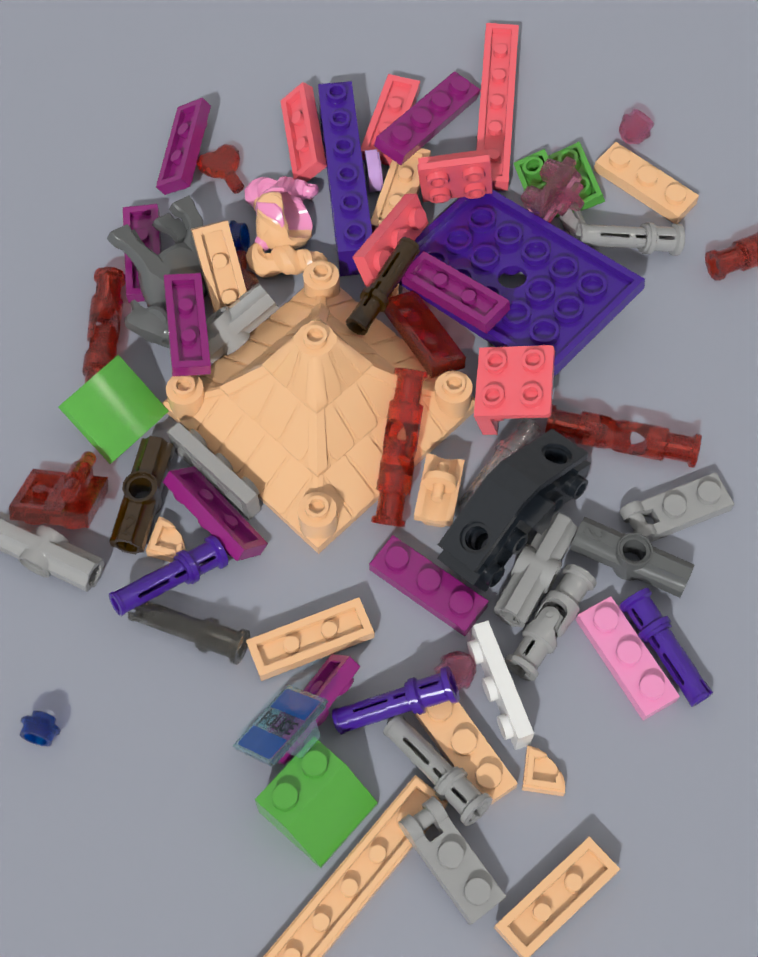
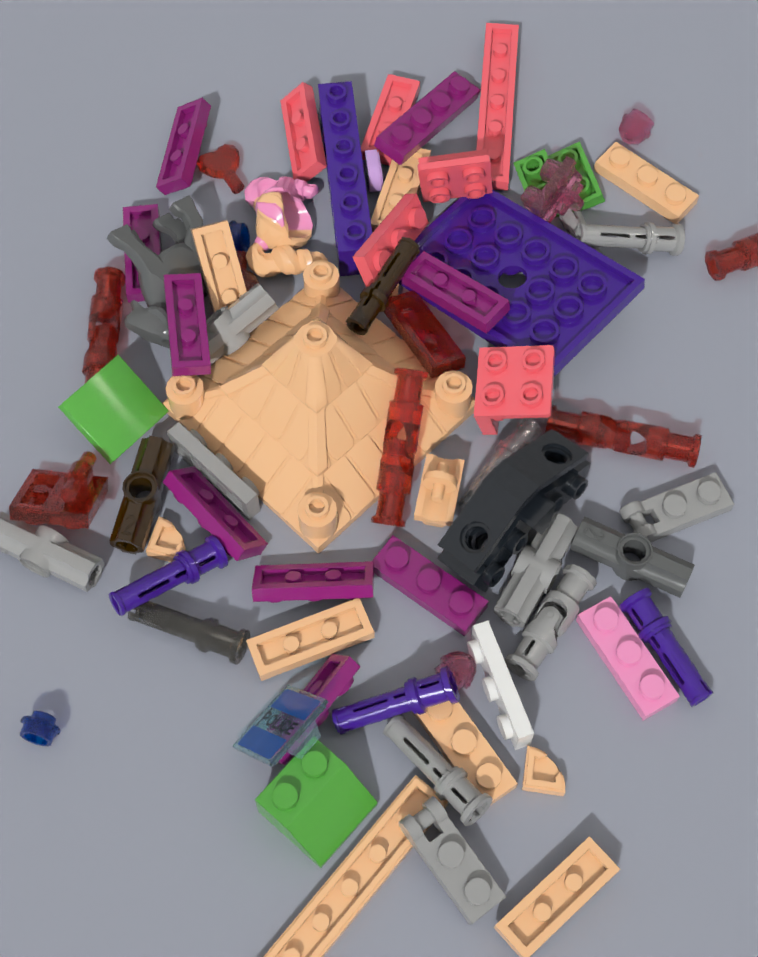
none -> magenta plate [252,561,374,603]

